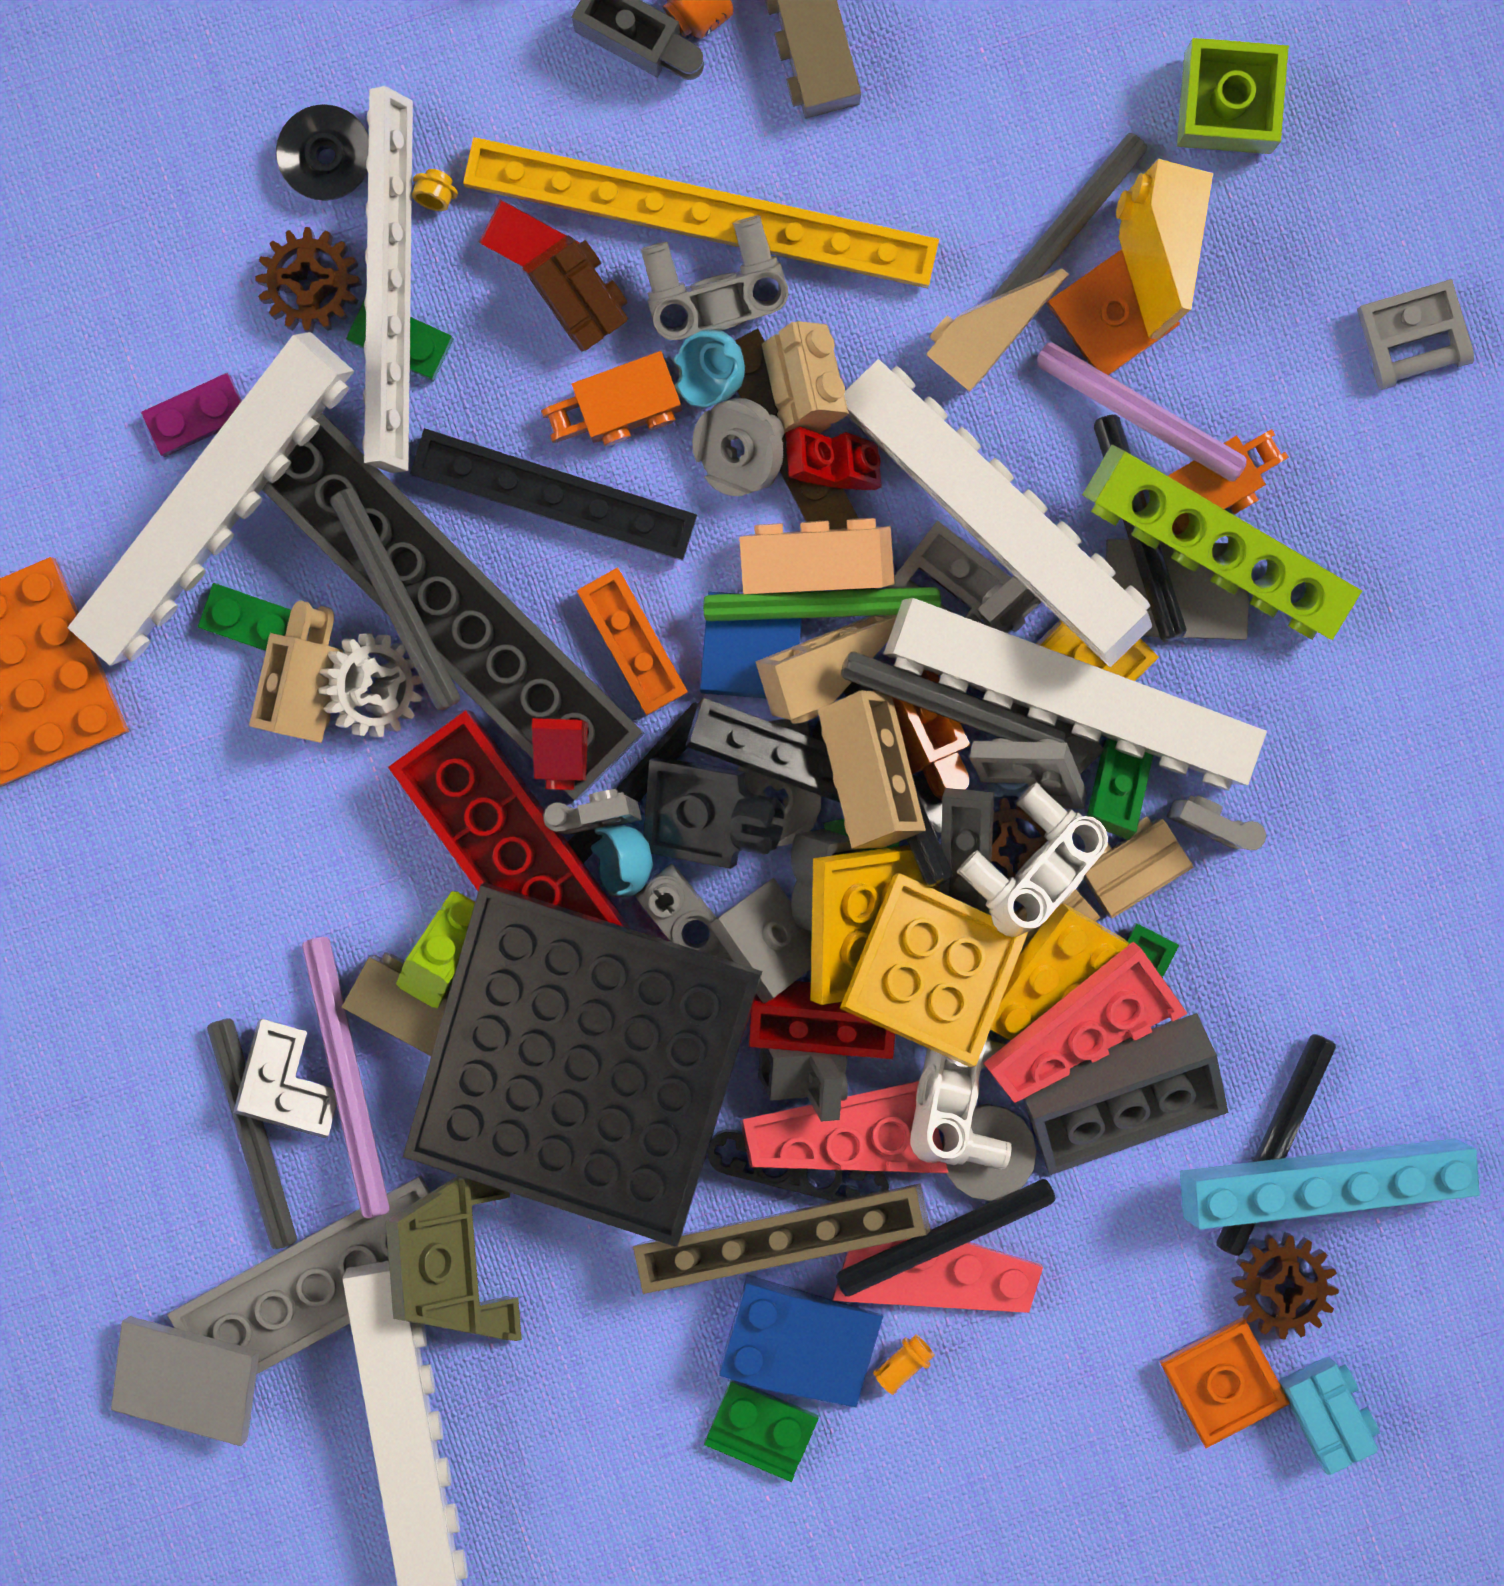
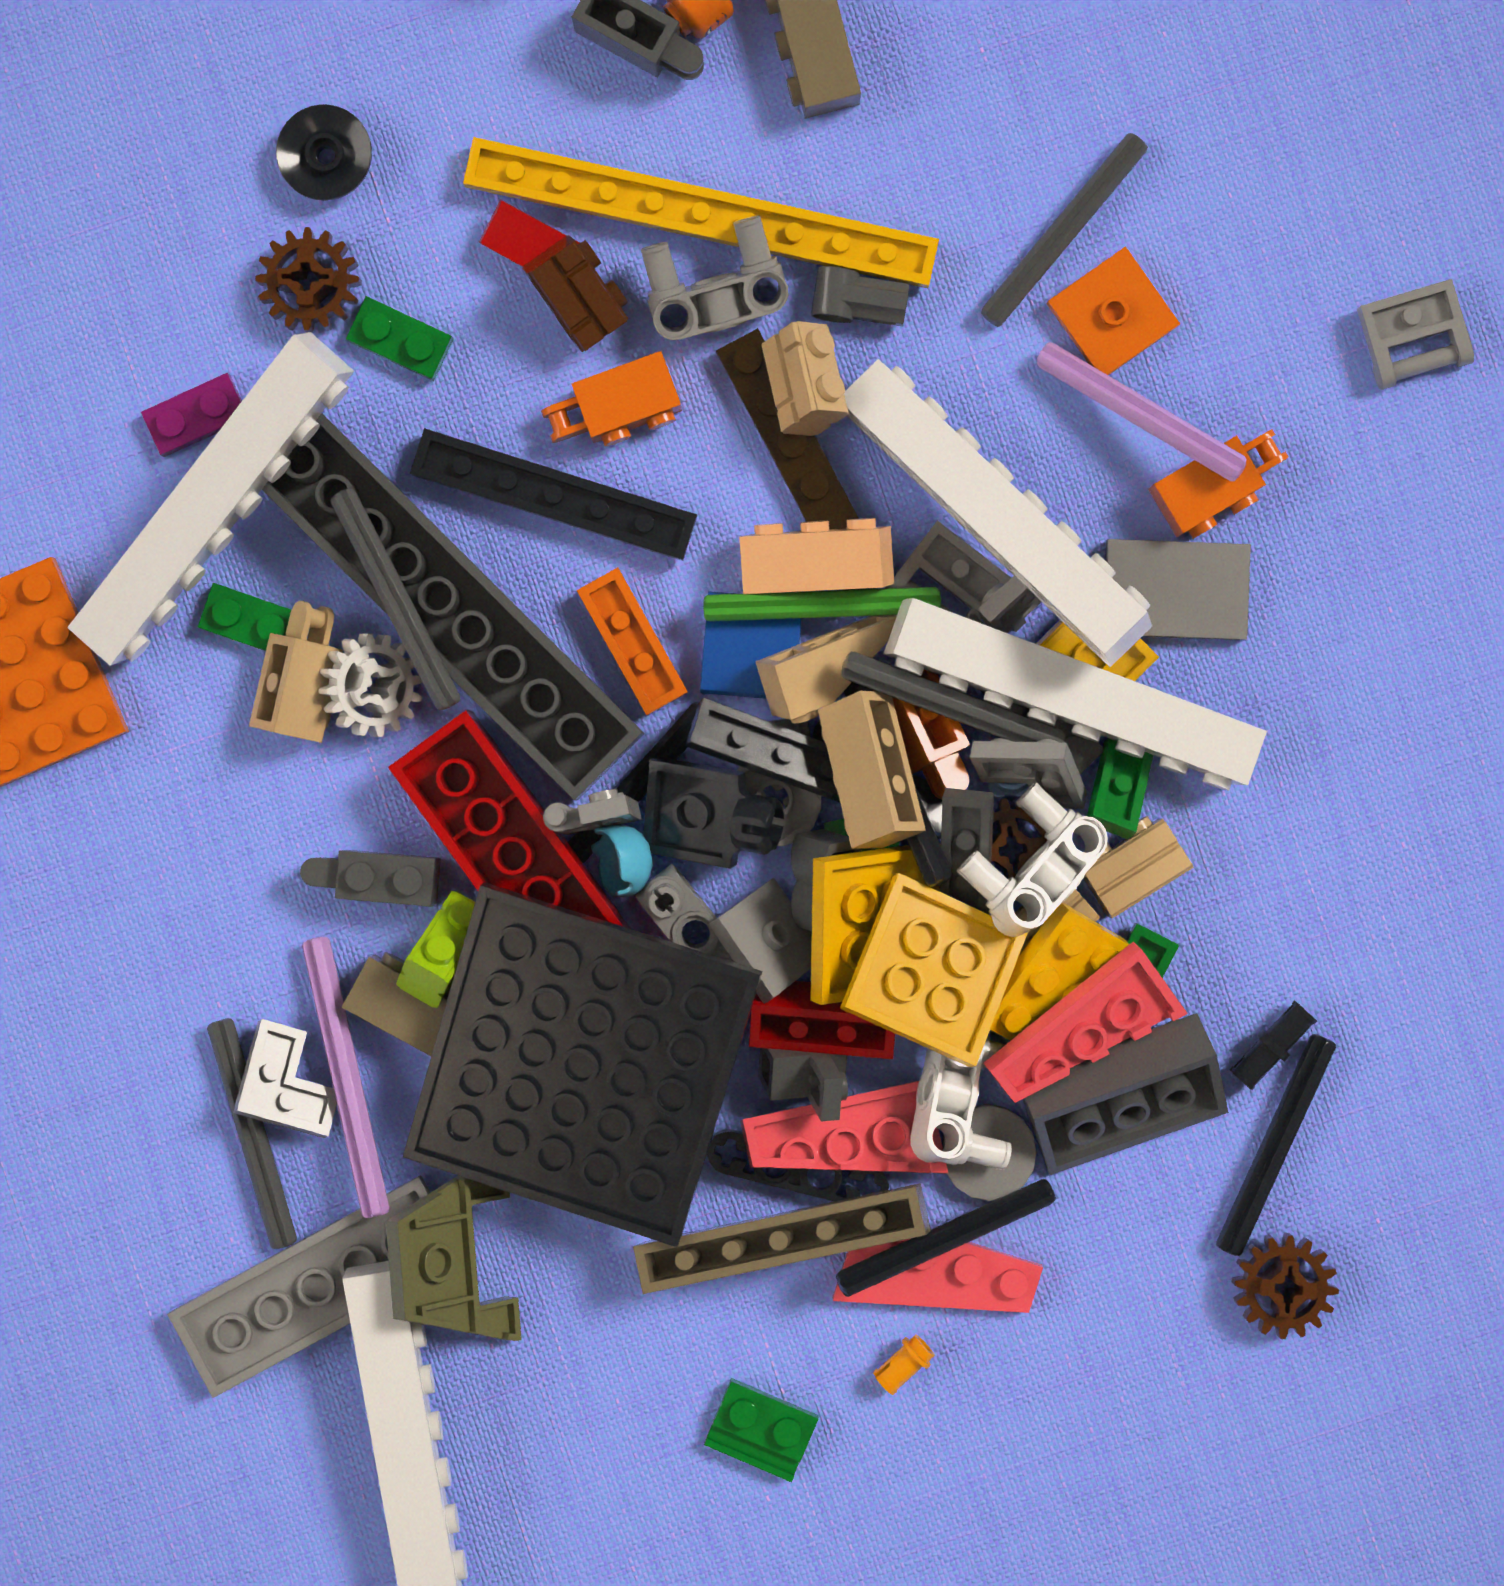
light grey tile [111,1316,260,1446] -> none
white plate [362,86,413,473] -> none
yellow plate [412,169,458,212] -> none
red slope [532,718,588,790] -> none
medium azure hair [673,329,745,408] -> none
light grey plate [692,398,784,496] -> none
blue slope [719,1274,883,1407] -> none
red slope [785,426,882,490] -> none
tan slope [926,268,1069,392] -> none
lime brick [1082,444,1362,640] -> none
black axle [1094,414,1187,642] -> none
yellow slope [1116,159,1213,340] -> none
orange plate [1159,1317,1290,1448] -> none
light grey plate [1166,795,1266,850] -> none
lime brick [1176,38,1289,154] -> none
medium azure brick [1179,1138,1480,1229] -> none
medium azure brick [1278,1357,1380,1475] -> none
none -> dark grey brick [300,850,441,907]
none -> dark grey piece [811,266,909,327]
none -> black pin [1229,1000,1317,1090]

